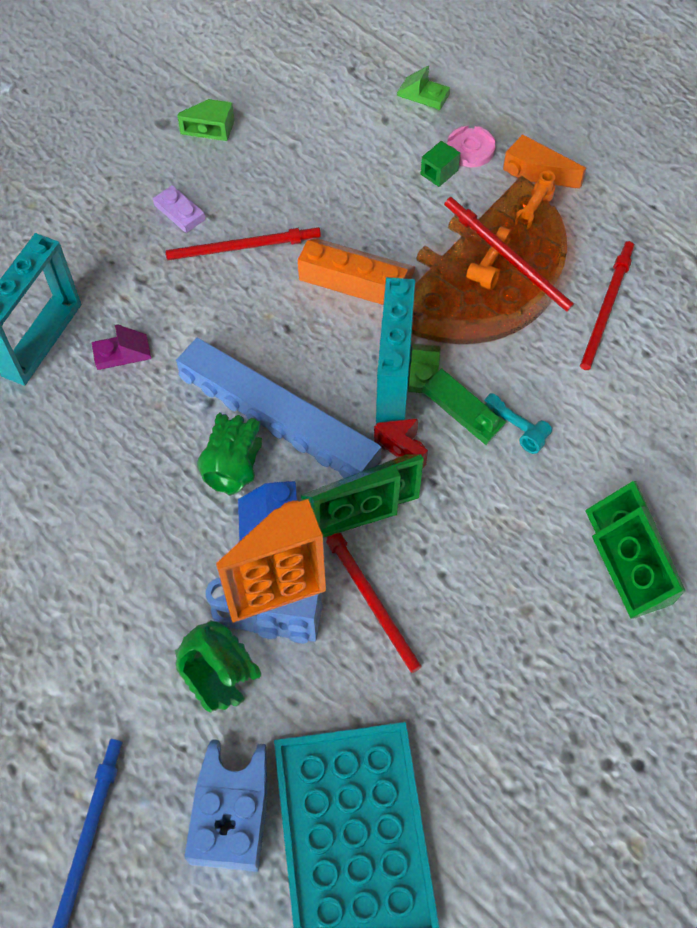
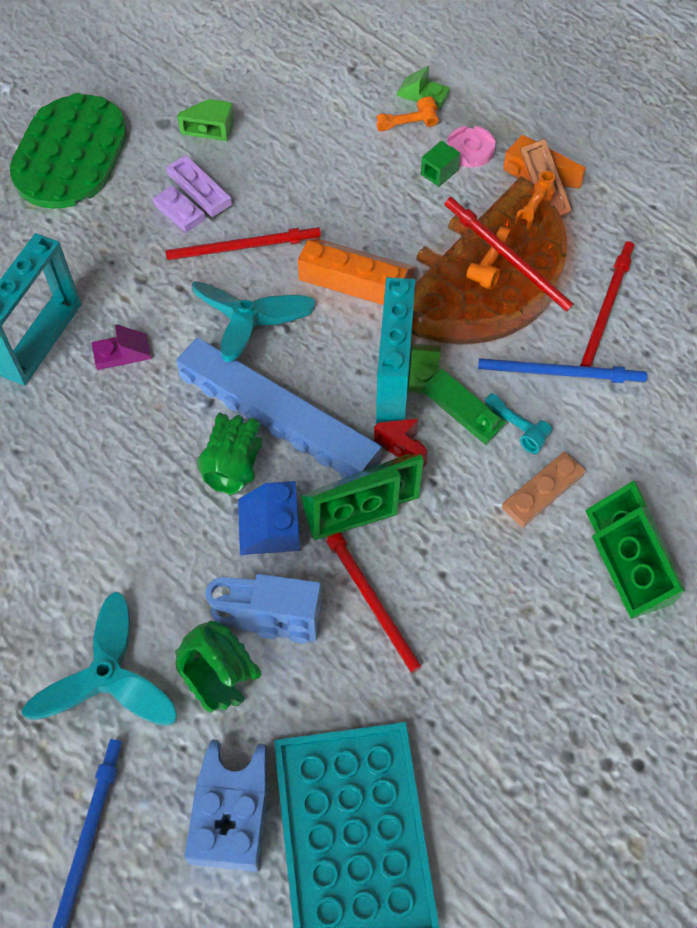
orange slope [216,499,326,623] -> none
none -> green plate [10,93,127,209]
none -> teal piece [22,592,177,726]
none -> lavender plate [166,155,232,217]
none -> teal piece [192,281,315,362]
none -> orange brick [376,96,439,132]
none -> blue bar [478,358,647,383]
none -> nougat plate [502,451,586,528]
none -> nougat plate [520,139,572,222]

